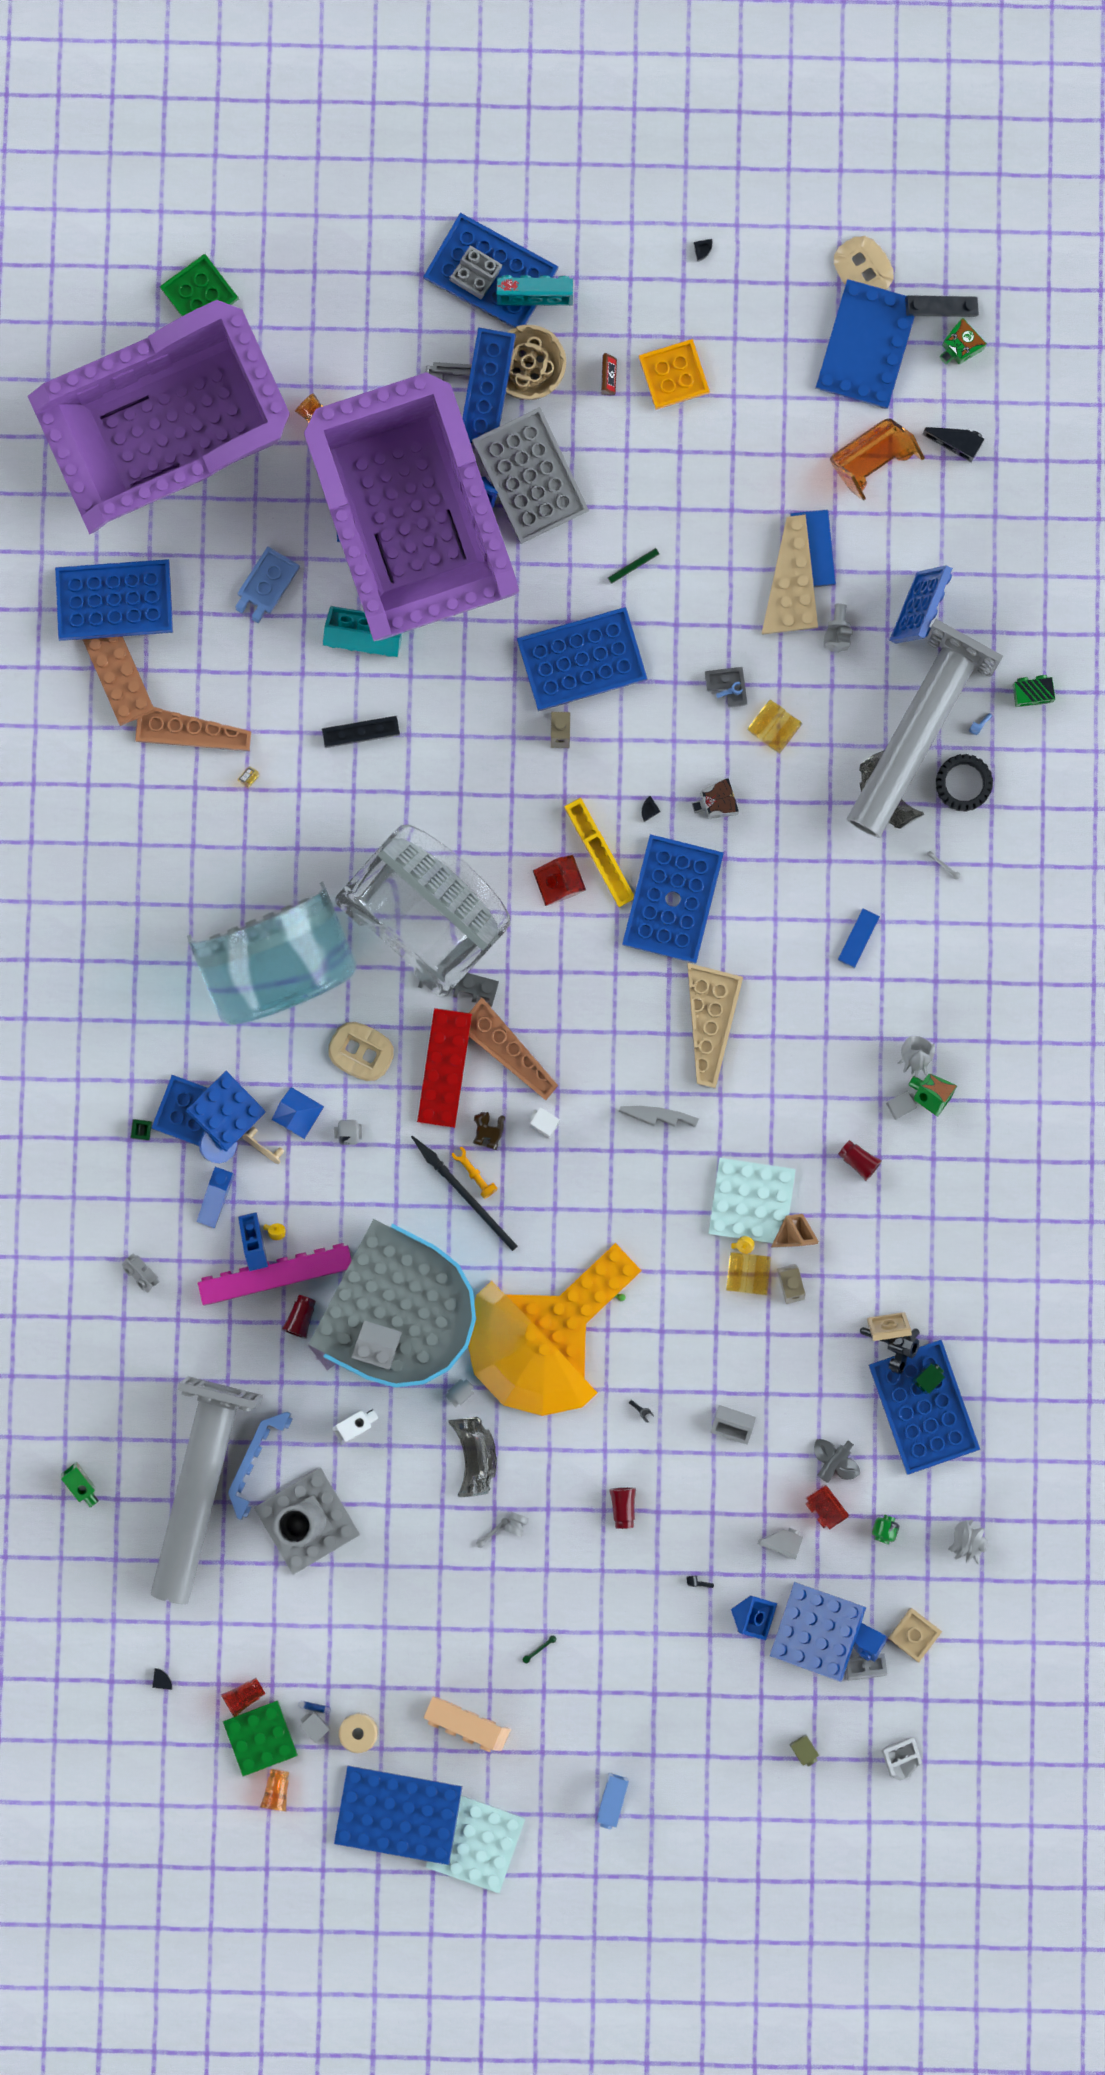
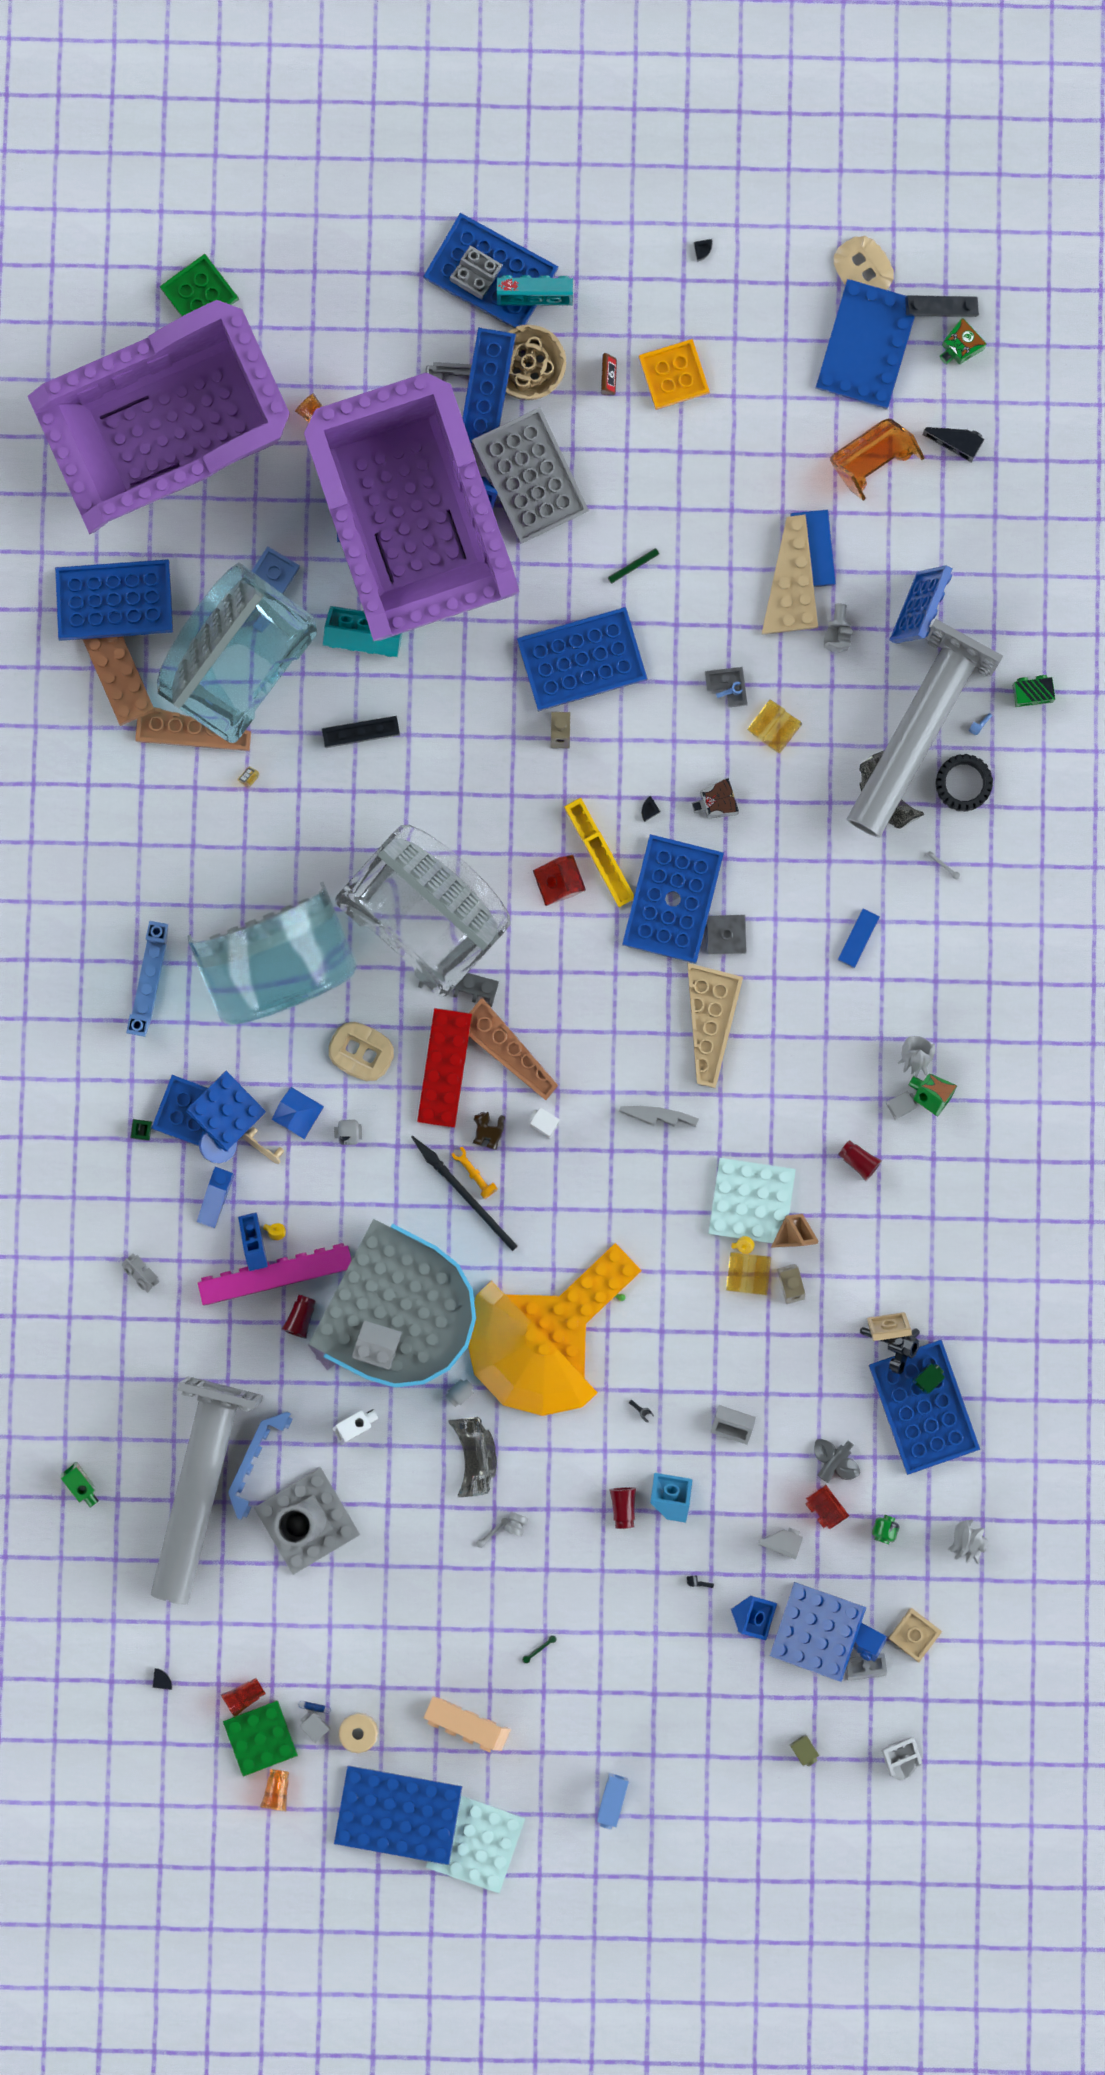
none -> medium blue slope [126,921,168,1037]
none -> clear light blue piece [157,563,317,743]
none -> dark azure slope [650,1473,693,1523]
none -> flat silver plate [707,915,747,955]

